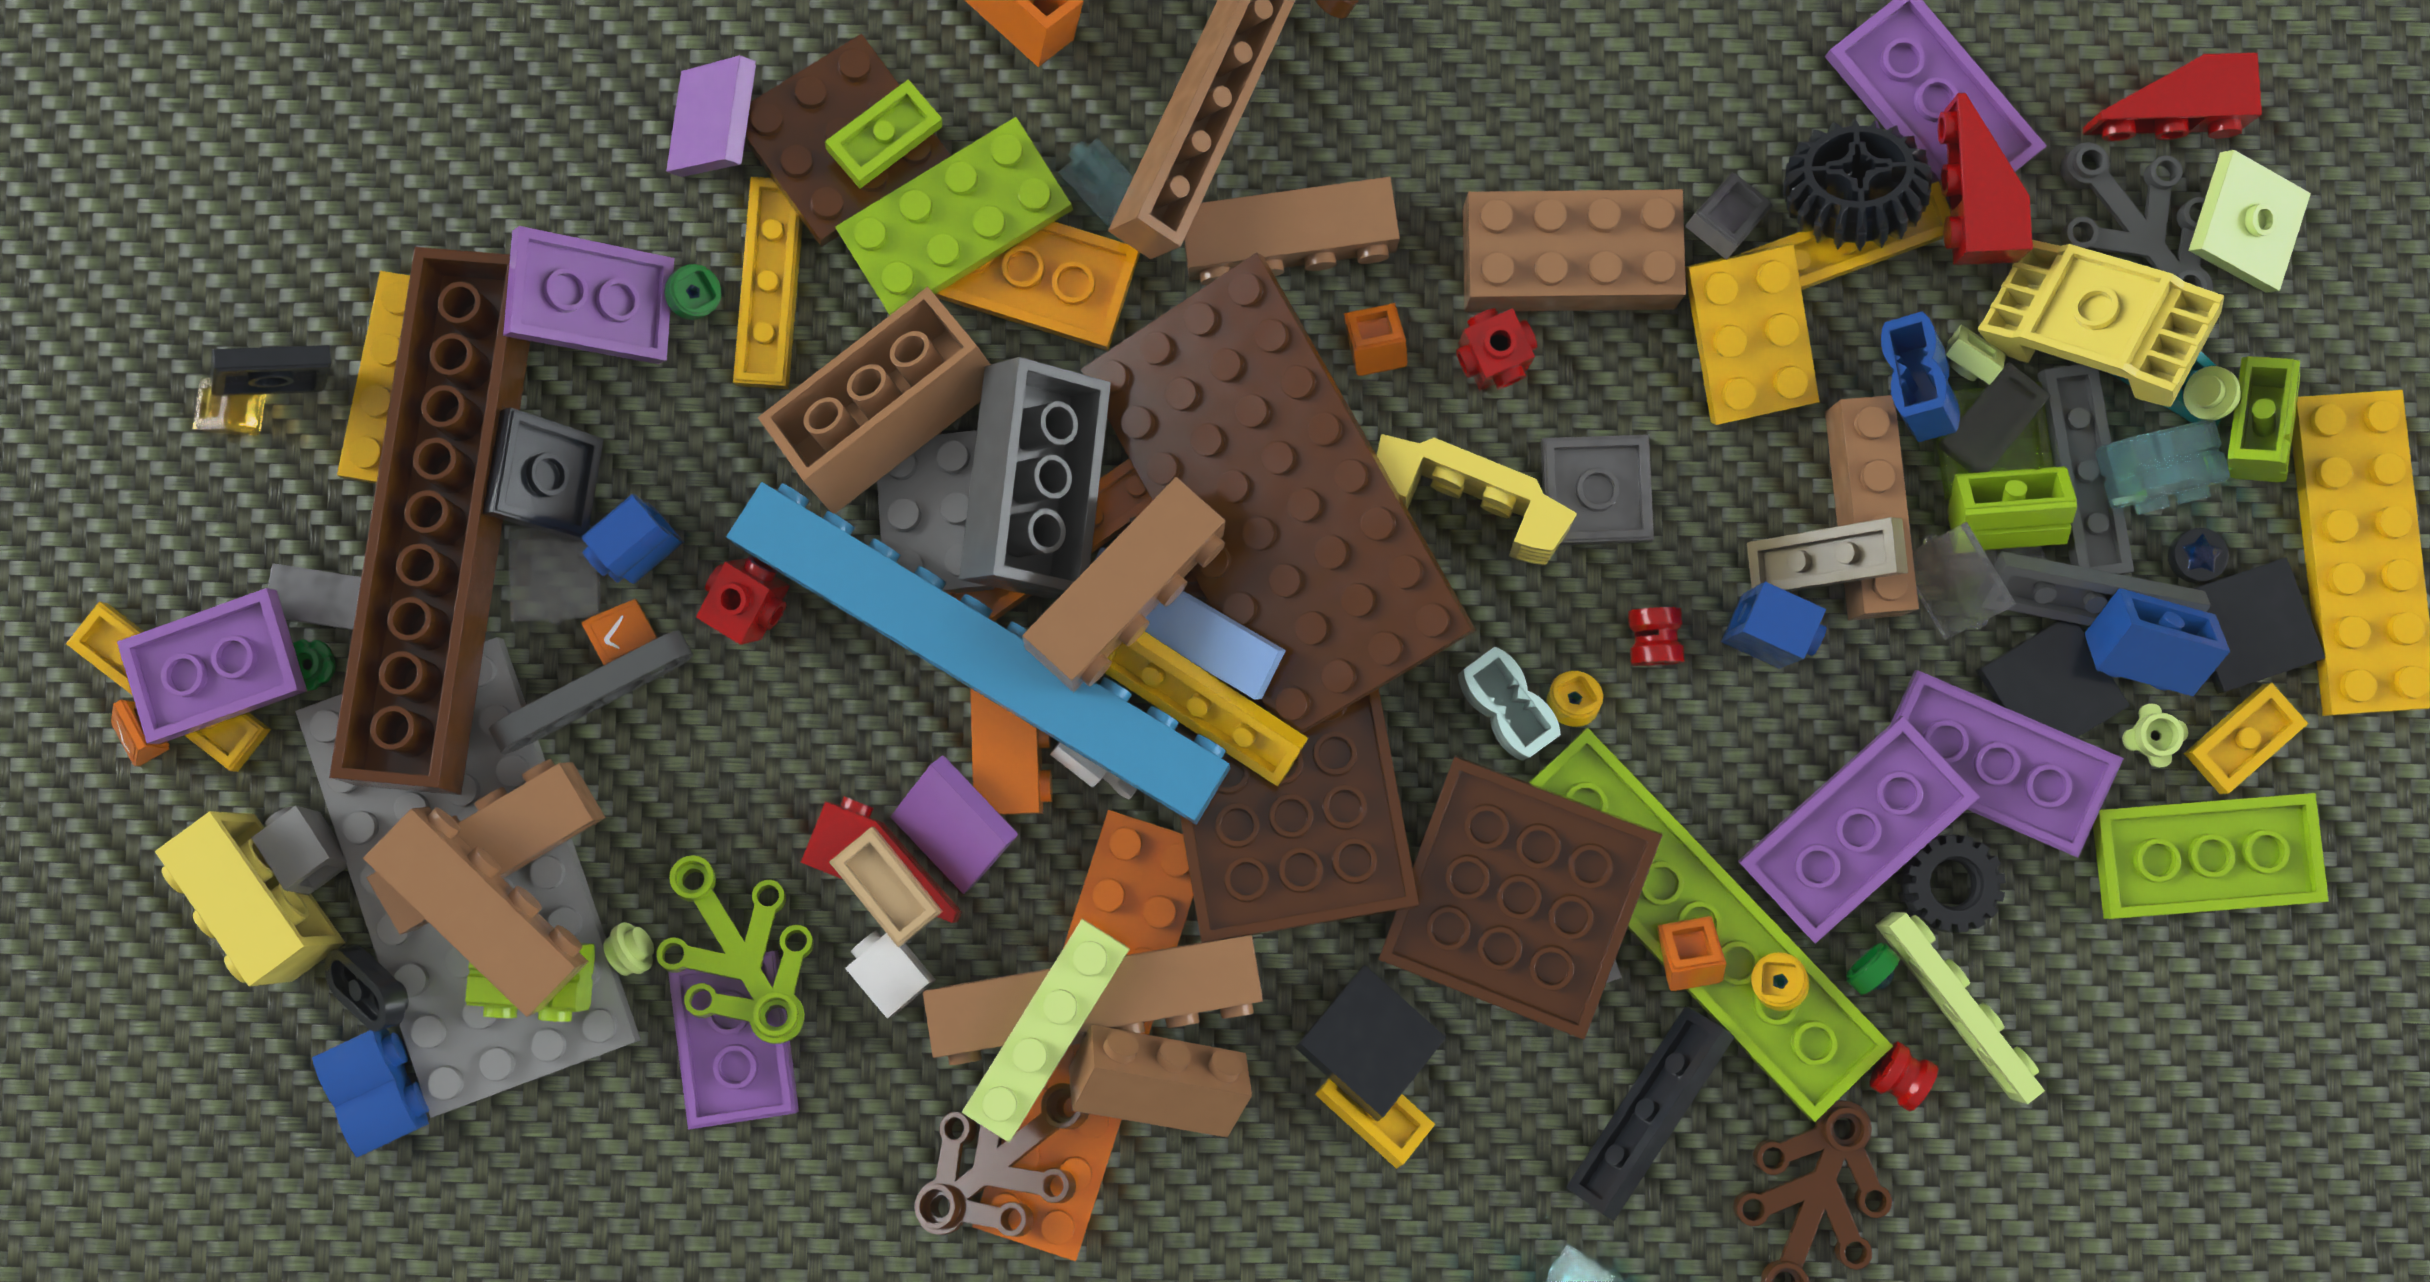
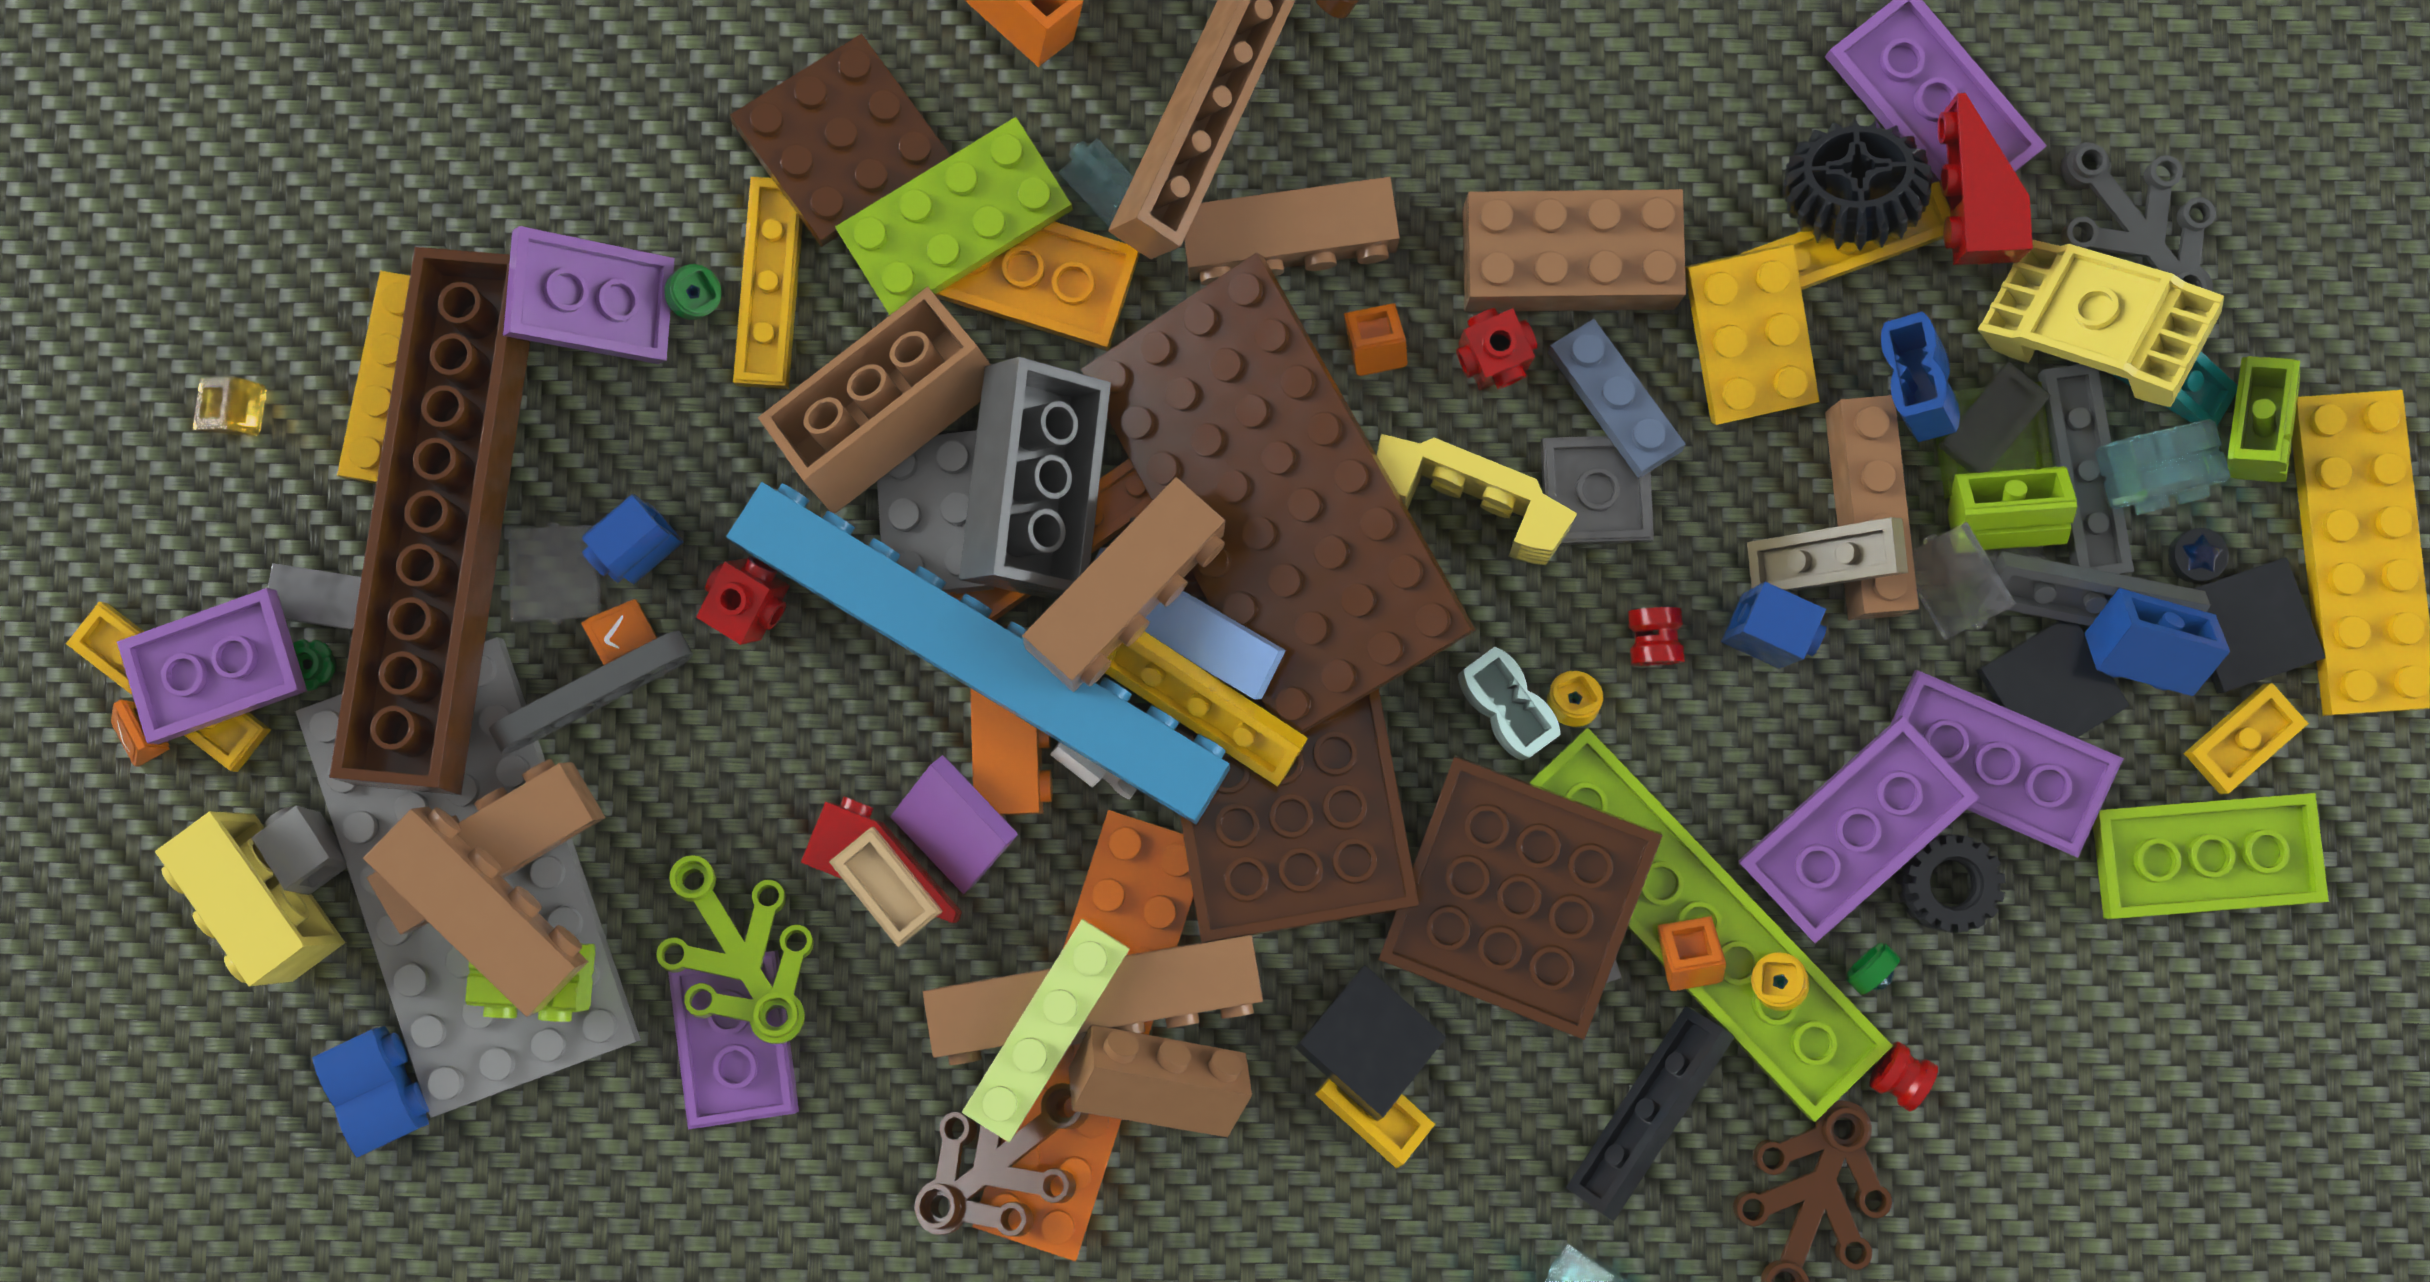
black tile [210,345,331,396] -> none
black plate [325,944,409,1032] -> none
black tile [483,407,604,542] -> none
yellowish green plate [603,922,654,976] -> none
medium lavender tile [666,55,756,177] -> none
lime plate [825,79,942,189] -> none
white brick [845,930,936,1019] -> none
flat silver tile [1685,172,1773,260] -> none
yellowish green plate [1875,912,2045,1104] -> none
yellowish green plate [1946,324,2006,385] -> none
red slope [2083,52,2262,141] -> none
yellowish green plate [2122,704,2188,768] -> none
yellowish green plate [2183,366,2241,421] -> none
yellowish green plate [2188,150,2311,293] -> none
none -> sand blue plate [1548,319,1686,479]

